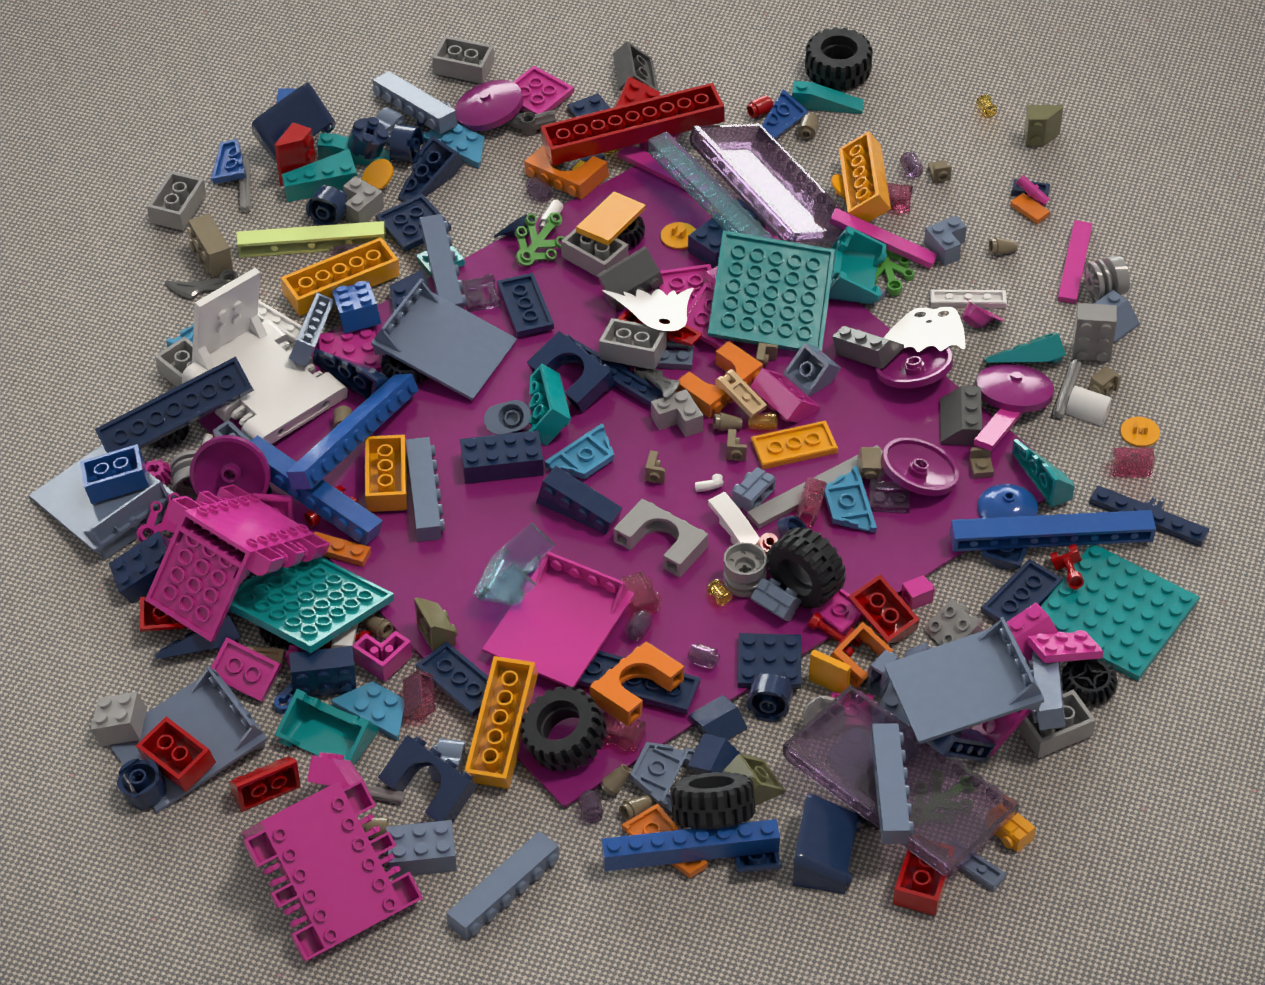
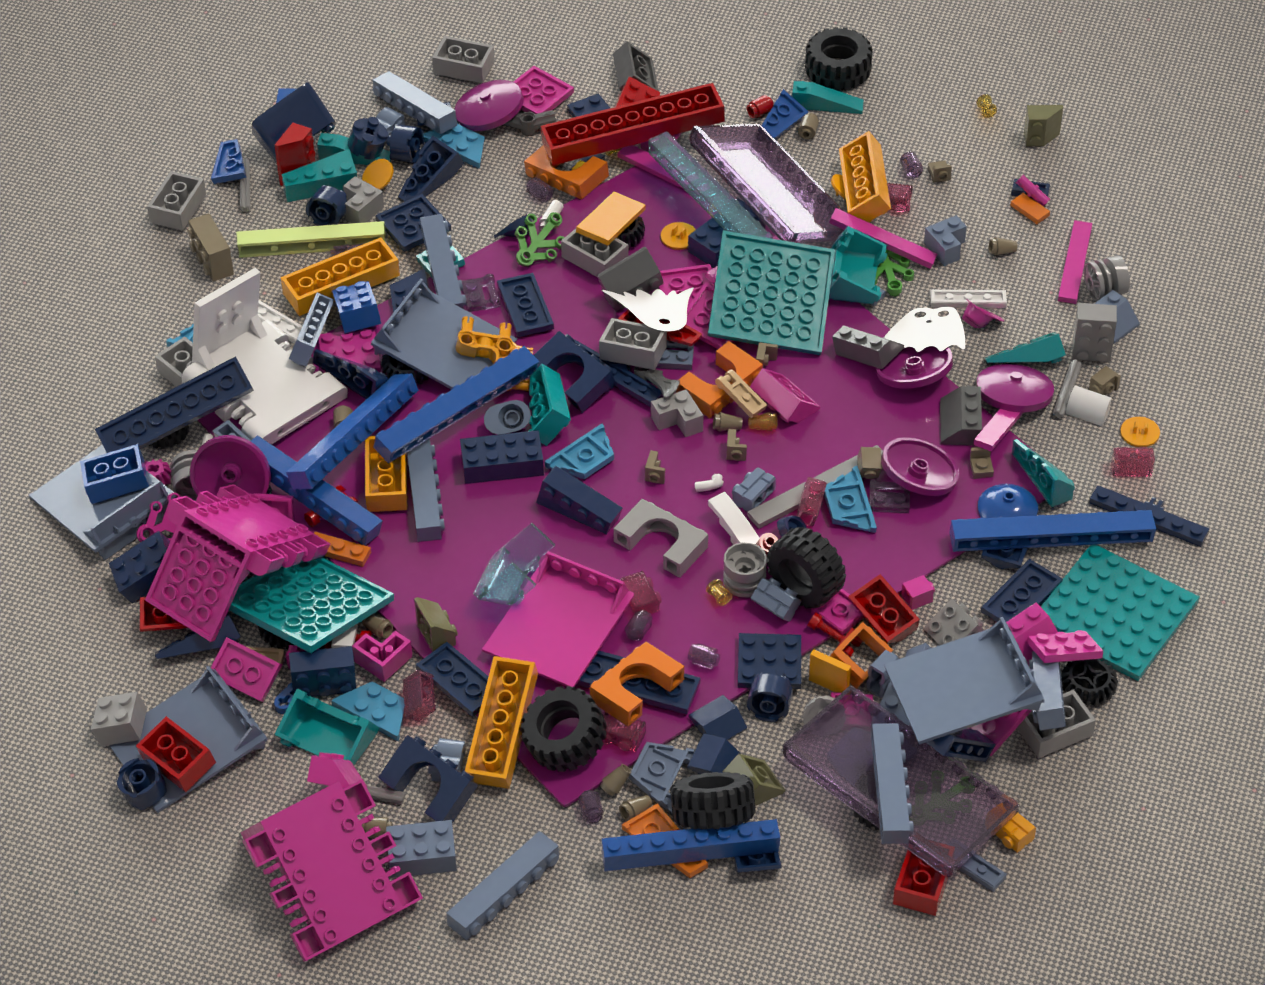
dark grey piece [165,269,238,300] -> none
red slope [229,756,301,813] -> none
light orange tile [751,421,838,470] -> none
sand blue slope [783,343,841,396] -> none
dark blue windscreen [793,794,862,894] -> none
red bar [1049,544,1084,589] -> none
none -> blue brick [373,346,539,464]
none -> light orange pin [456,316,533,392]

